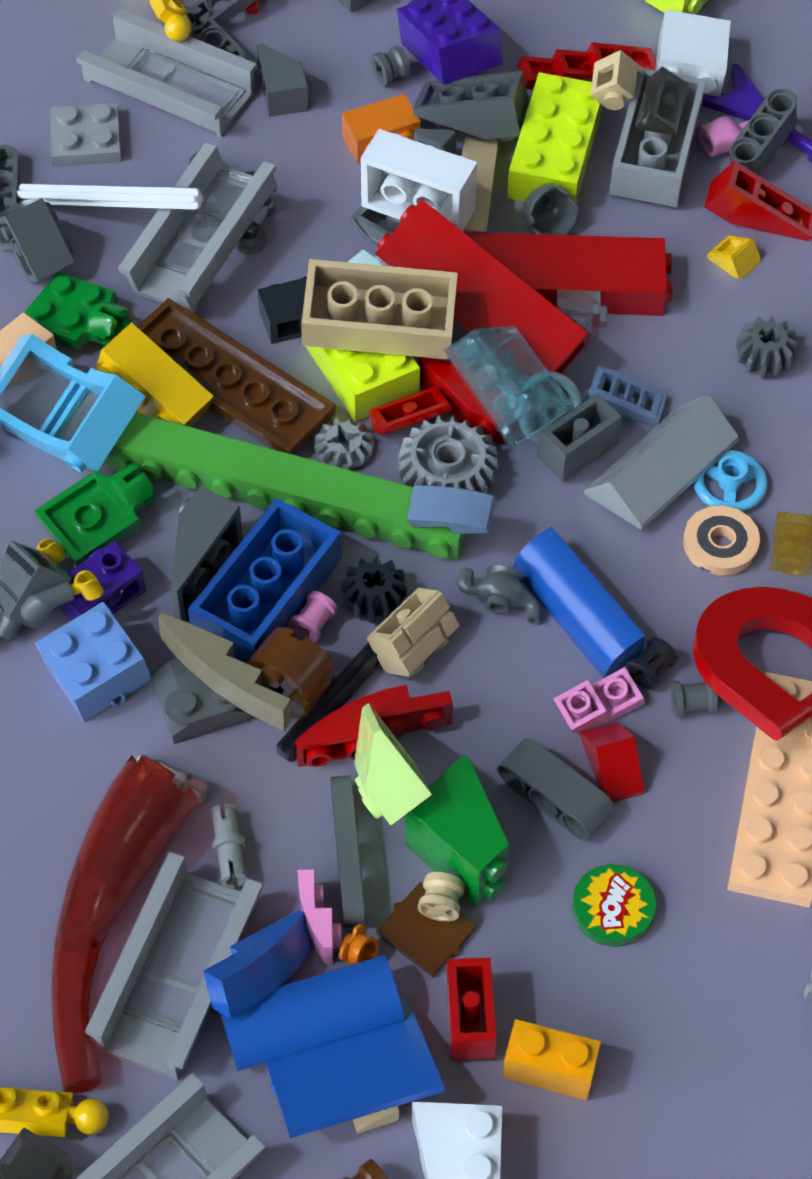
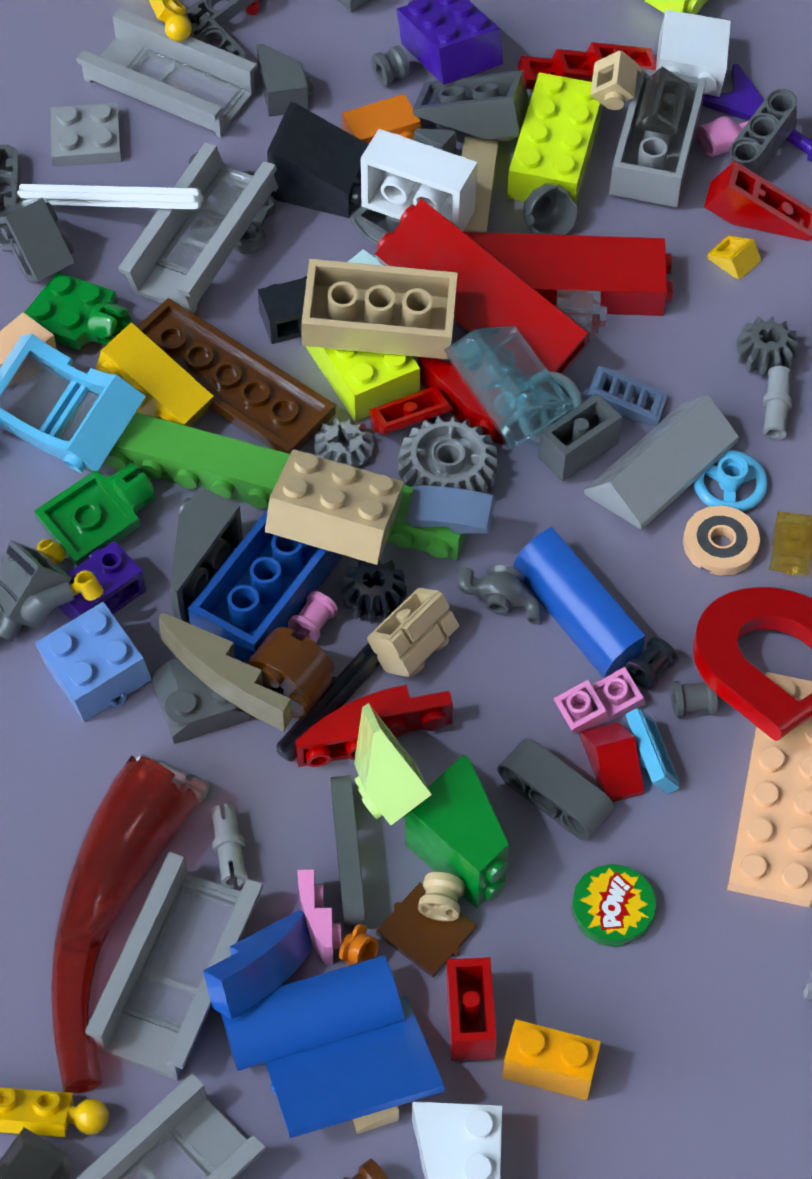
none -> tan brick [265,449,404,565]
none -> black slope [267,102,369,218]
none -> medium azure plate [625,708,681,794]
none -> light grey pin [762,366,792,440]

